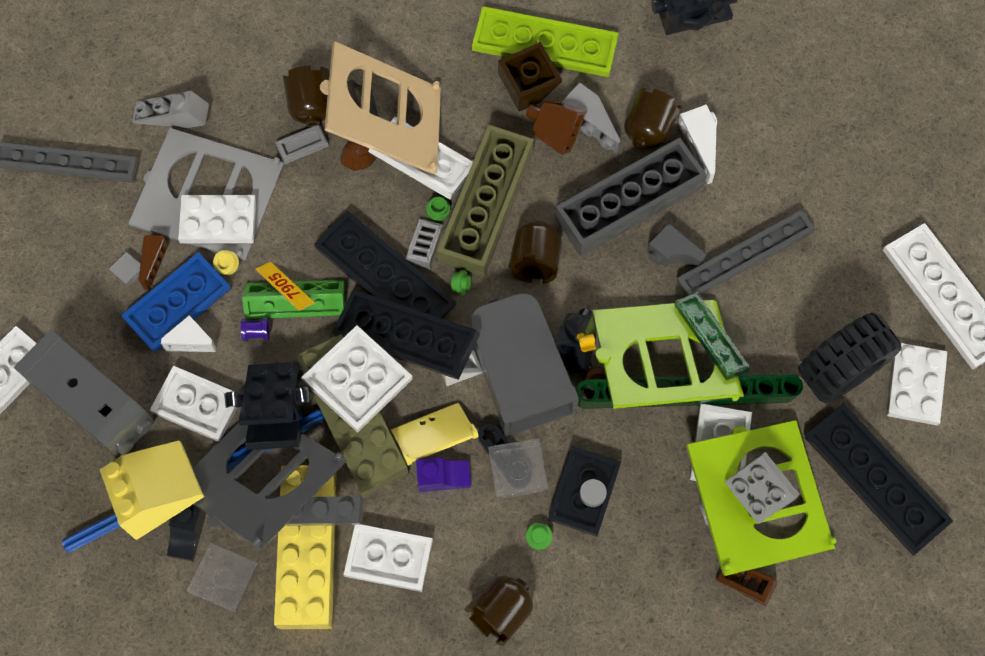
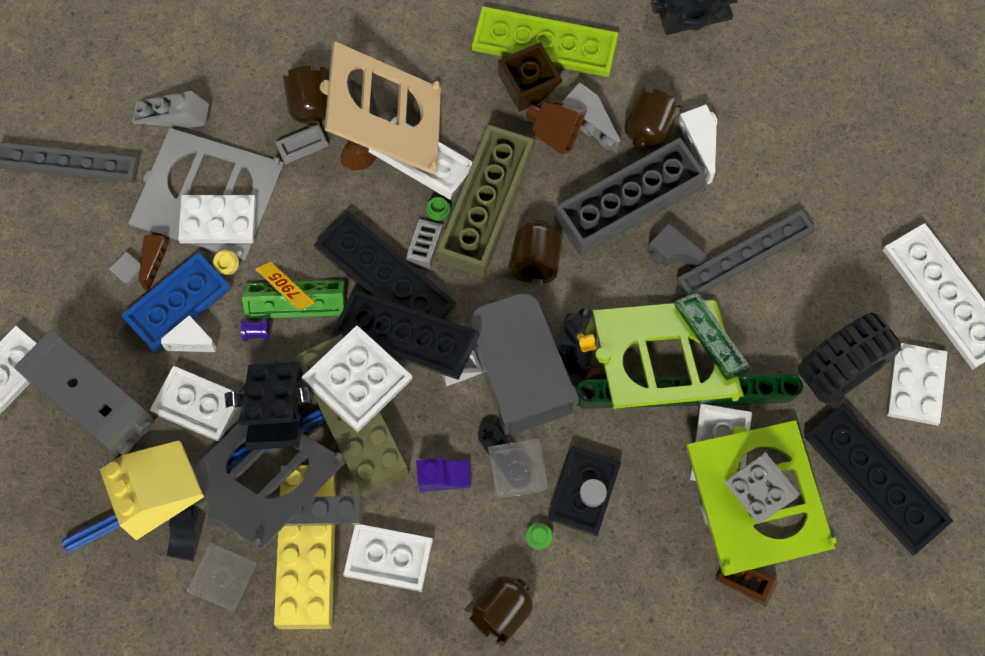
light yellow door [390,403,479,466] -> none
bright green plate [451,270,471,295] -> none

